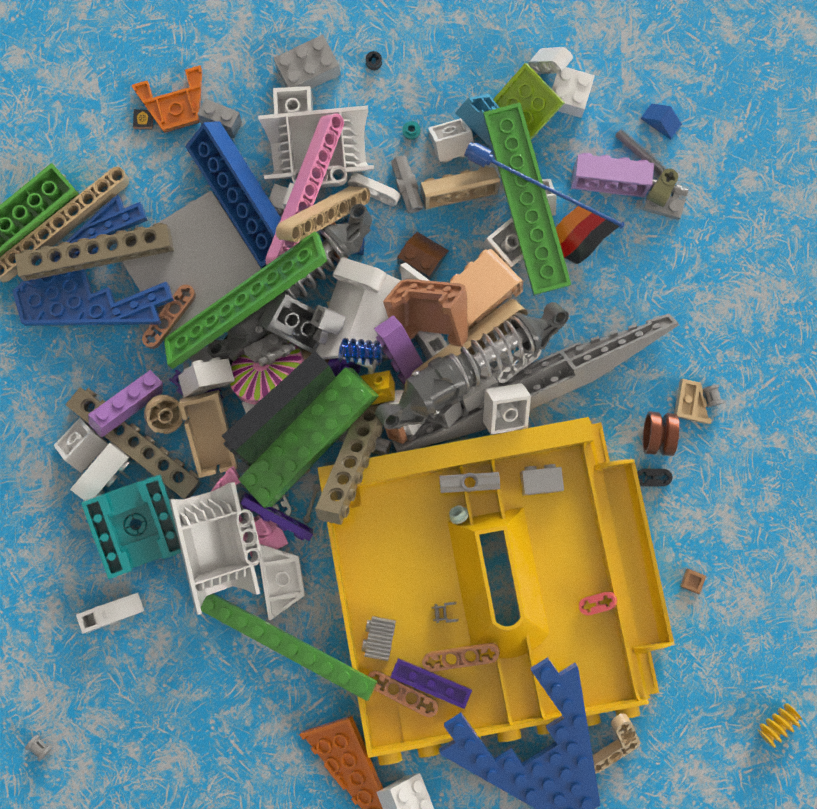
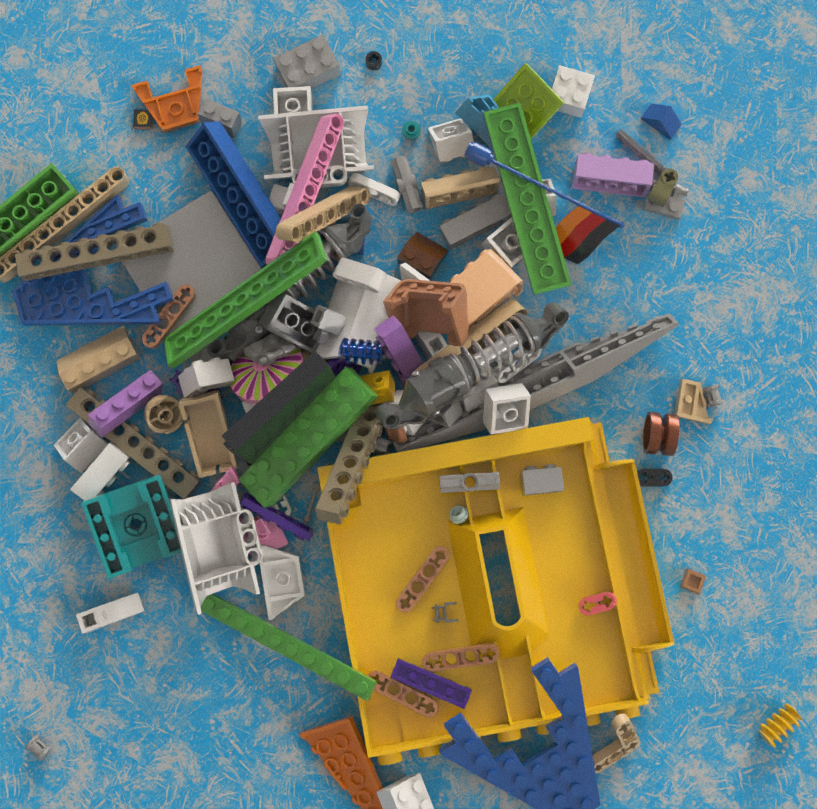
light grey brick [362,616,396,661] -> none
white beam [528,47,573,74] -> none
none -> tan slope [56,325,141,394]
none -> nougat beam [396,546,449,612]
none -> light grey brick [439,193,511,250]

